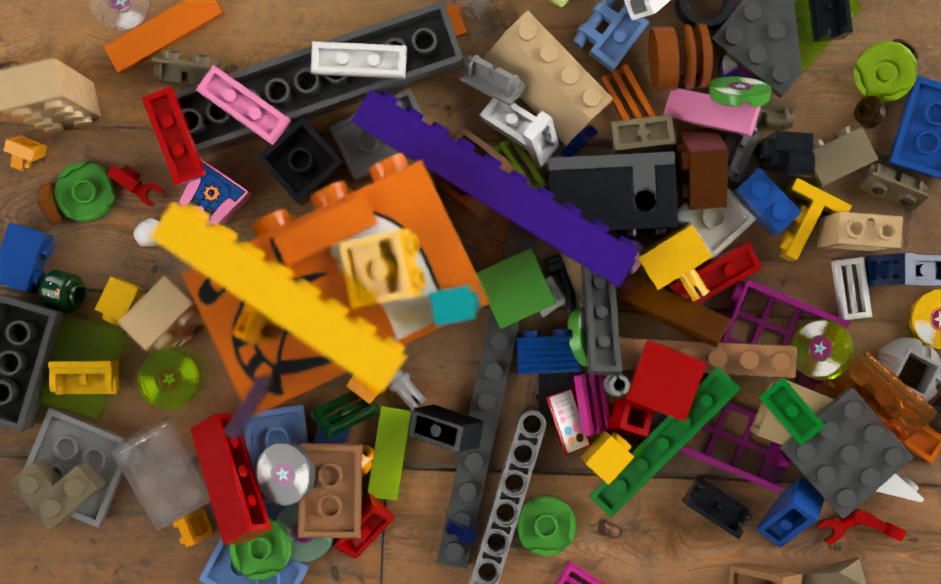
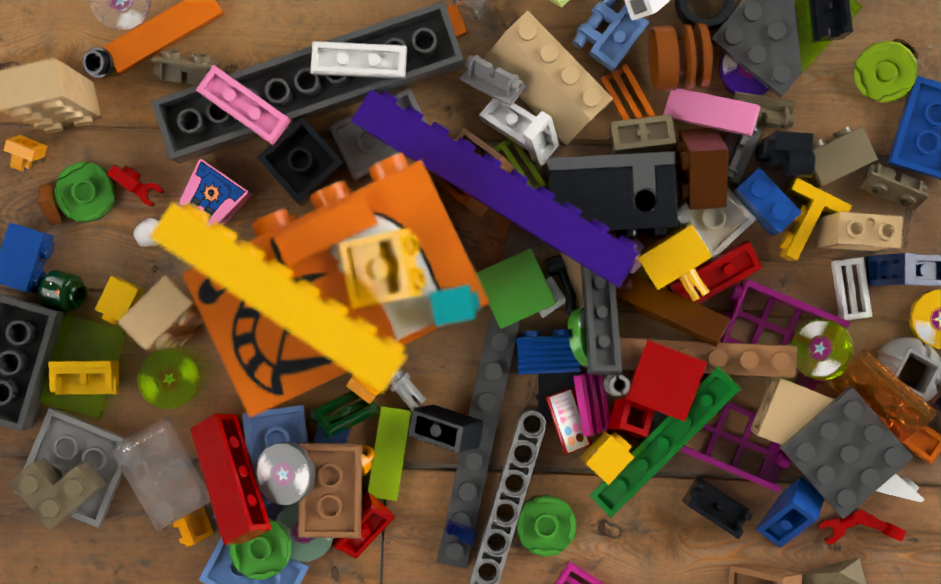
red plate [141,86,207,186] -> none
clear purple tile [223,373,274,439] -> none
light orange tile [232,303,277,345] -> none
clear blue tile [561,125,598,157] -> none
bright green tile [708,76,771,107] -> none
green plate [759,377,825,447] -> none
dark brown tile [854,96,888,129] -> none
none -> black plate [83,47,113,78]

